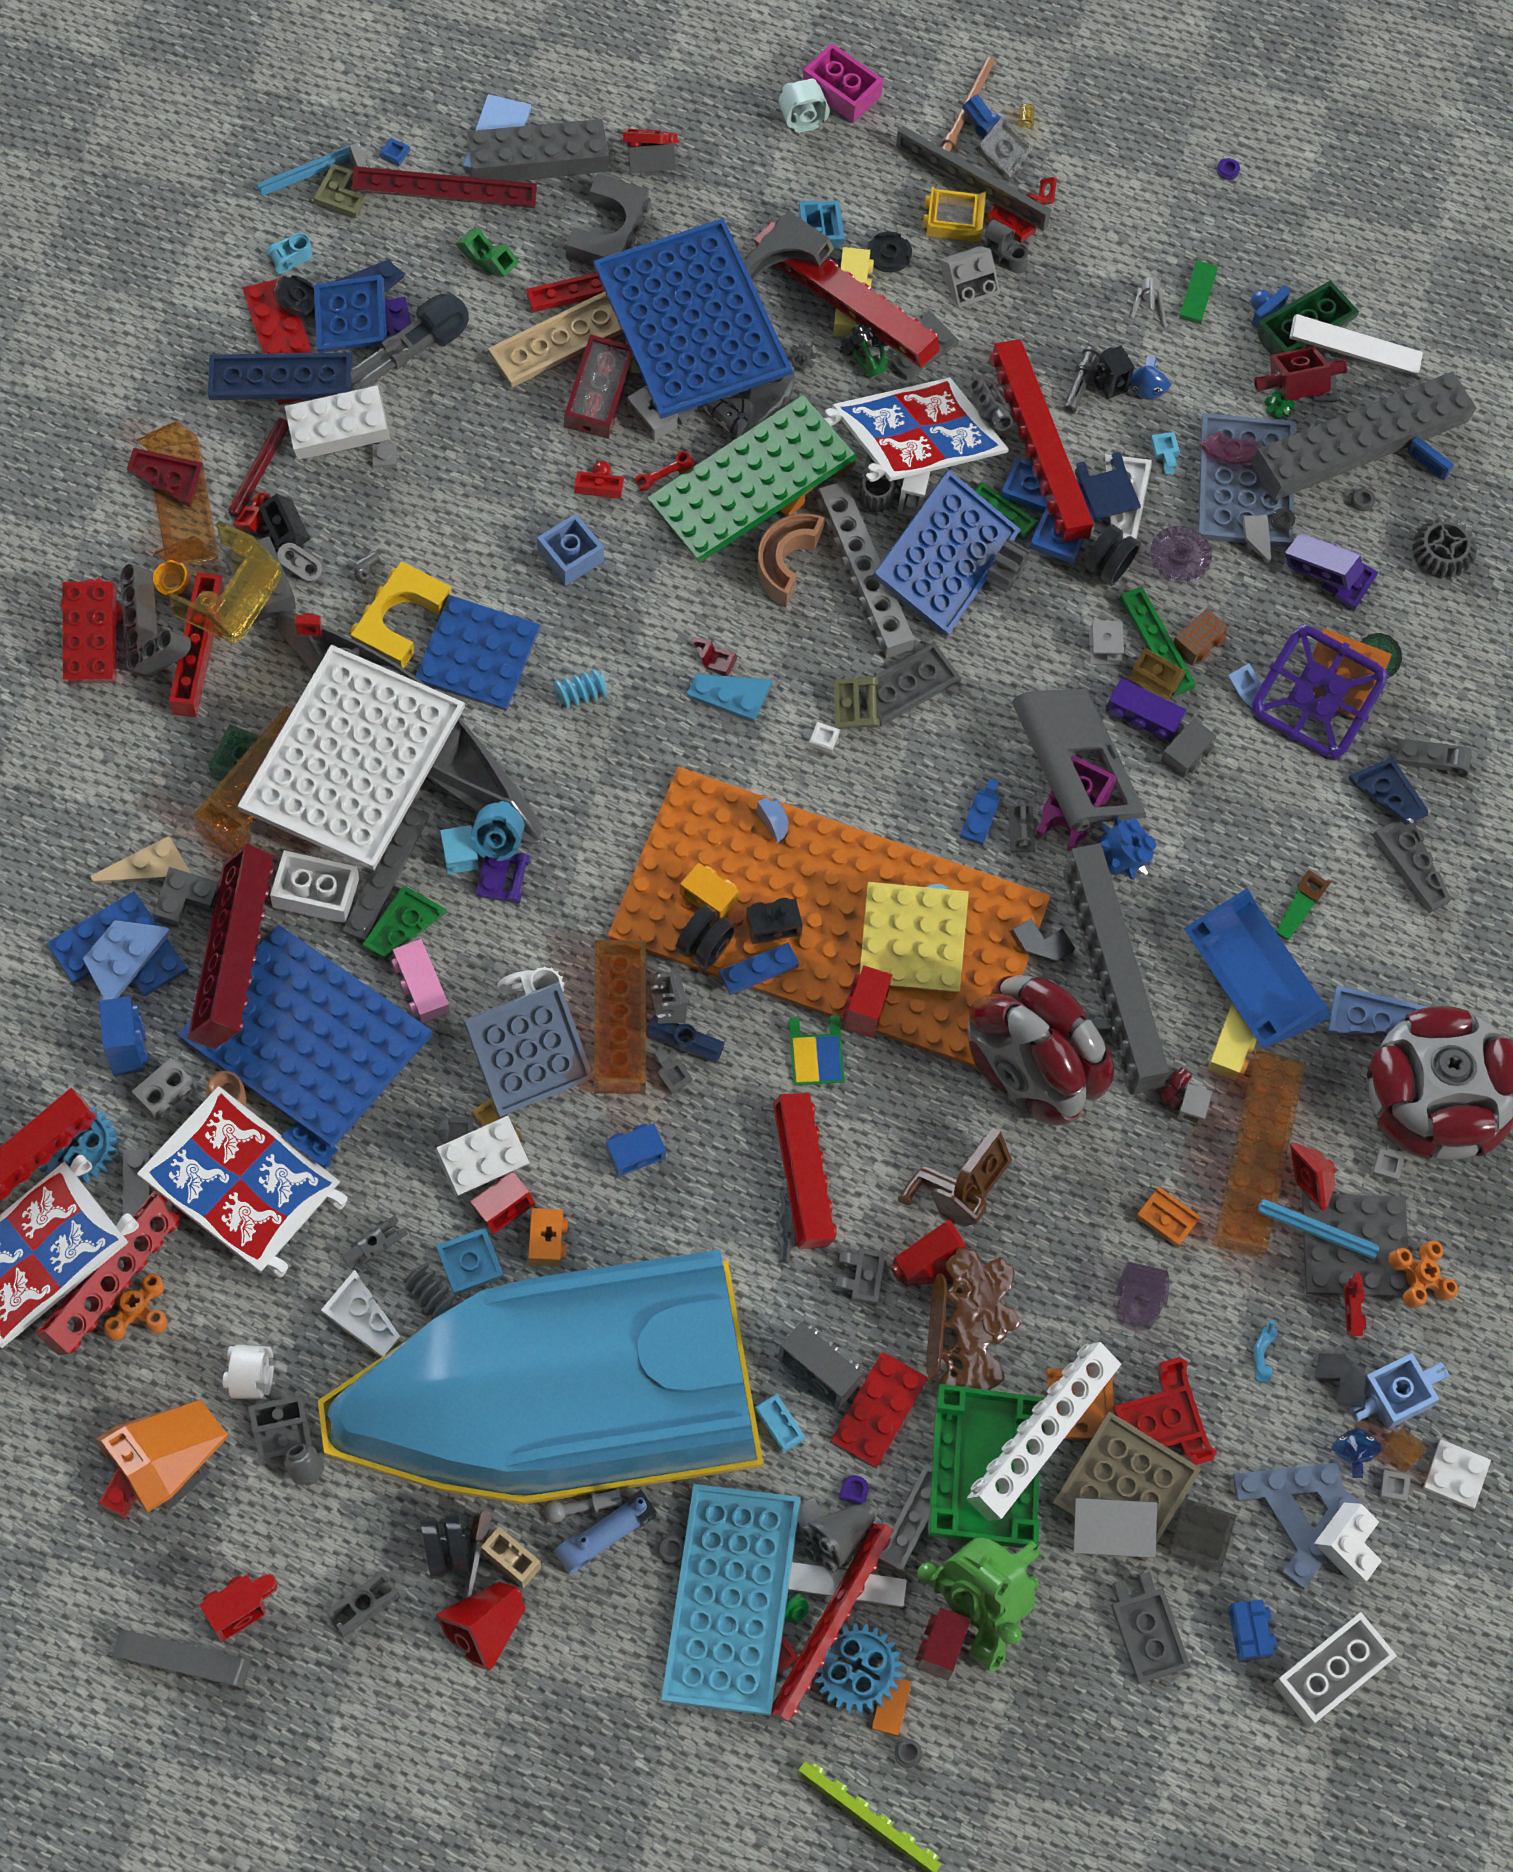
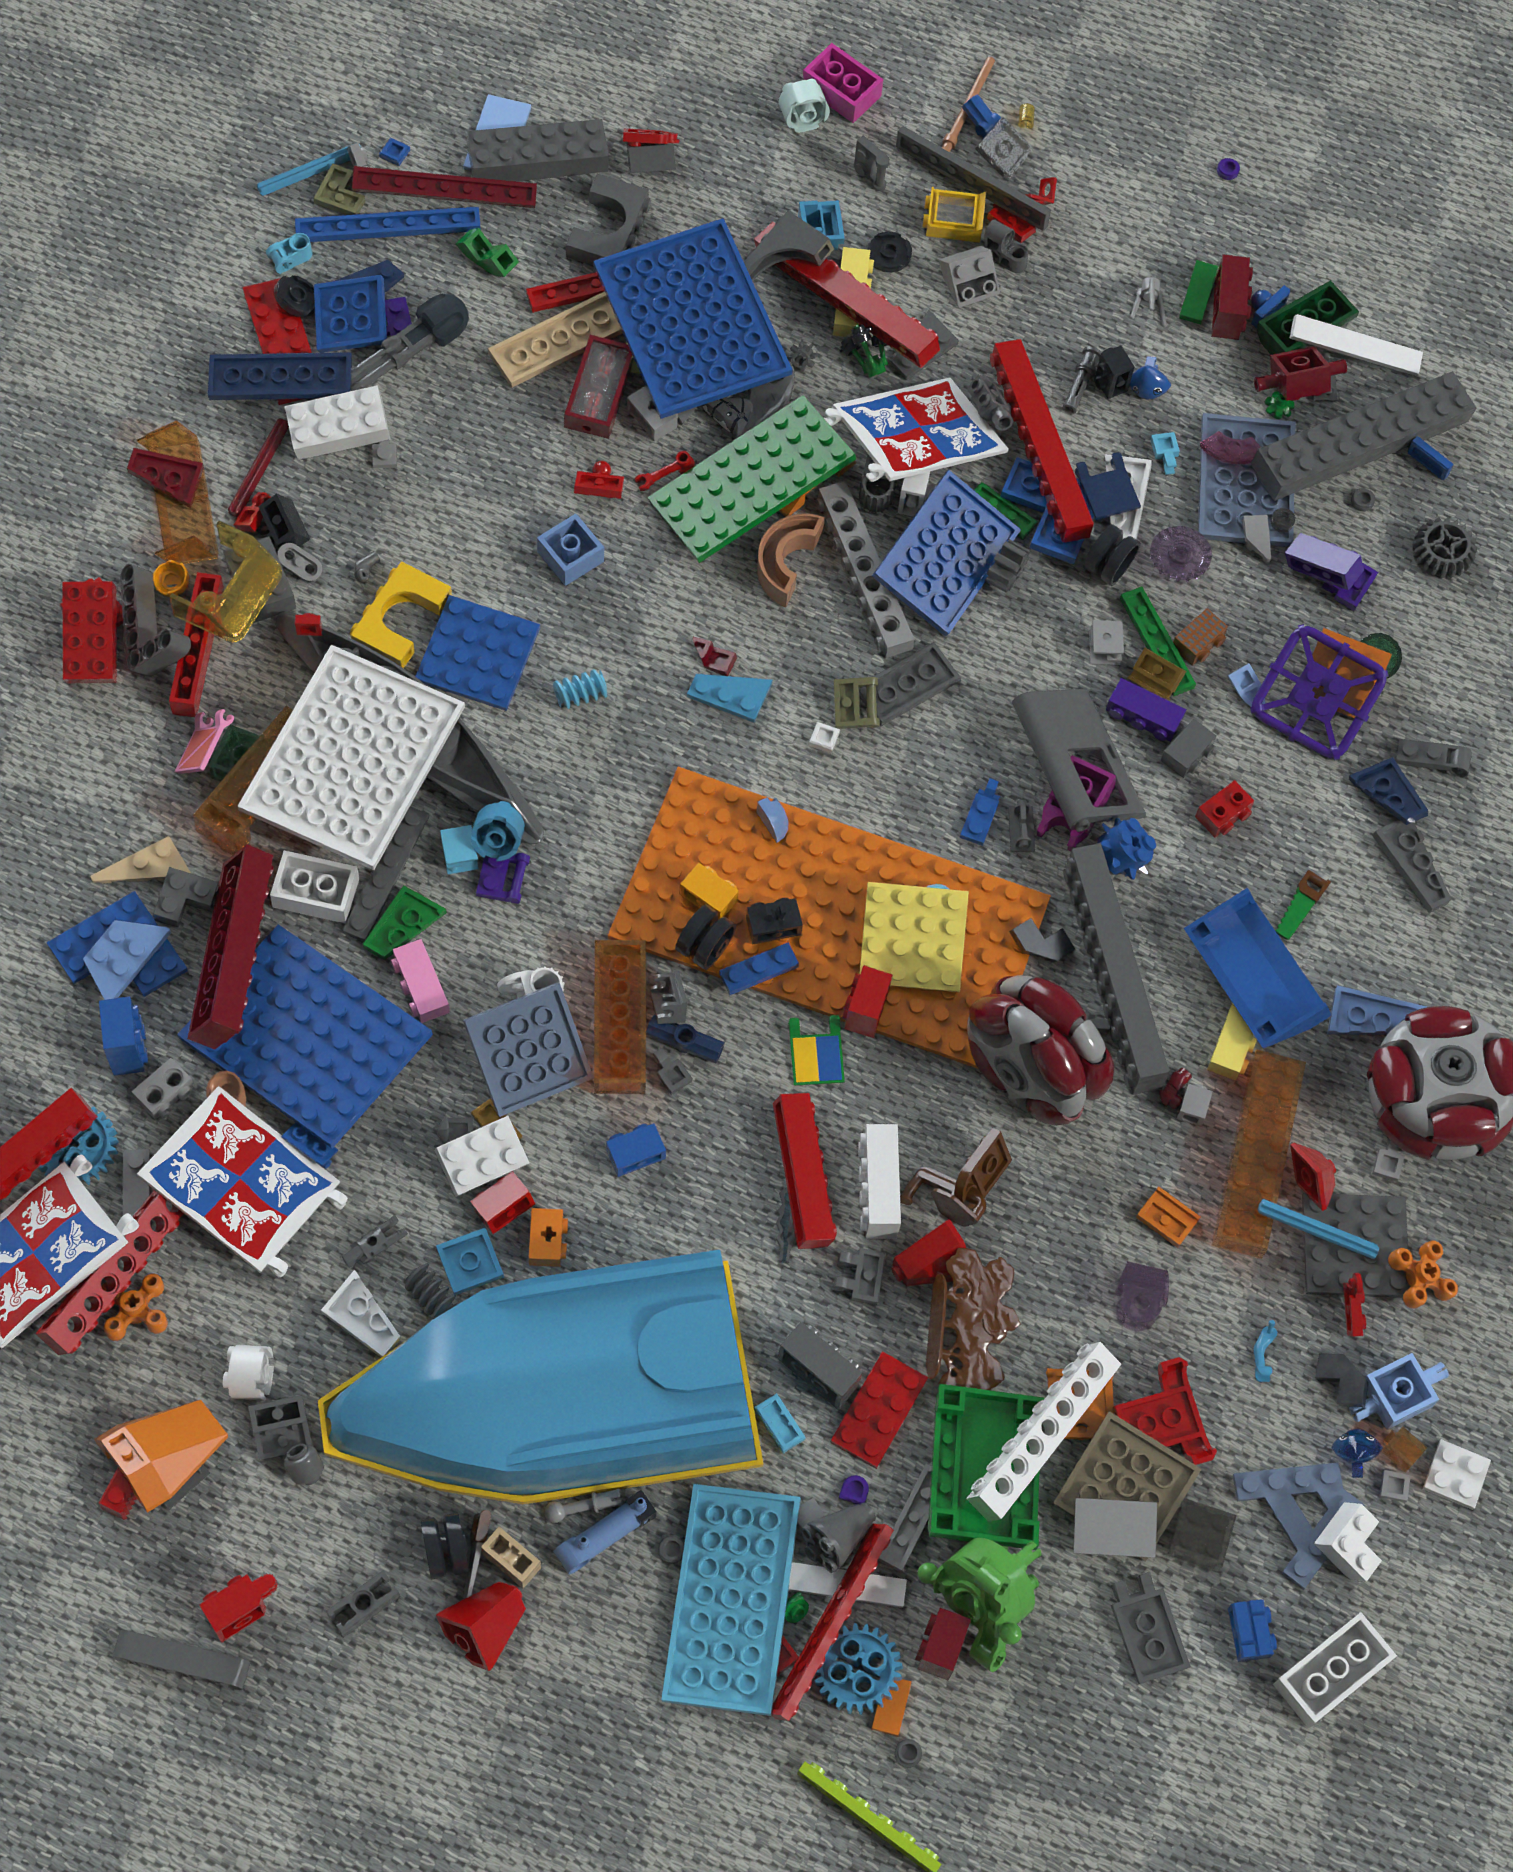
none -> flag [175,709,234,774]
none -> blue plate [295,207,481,242]
none -> dark grey plate [854,135,890,191]
none -> white brick [858,1124,901,1239]
none -> red brick [1195,780,1254,838]
none -> dark red brick [1211,254,1253,340]

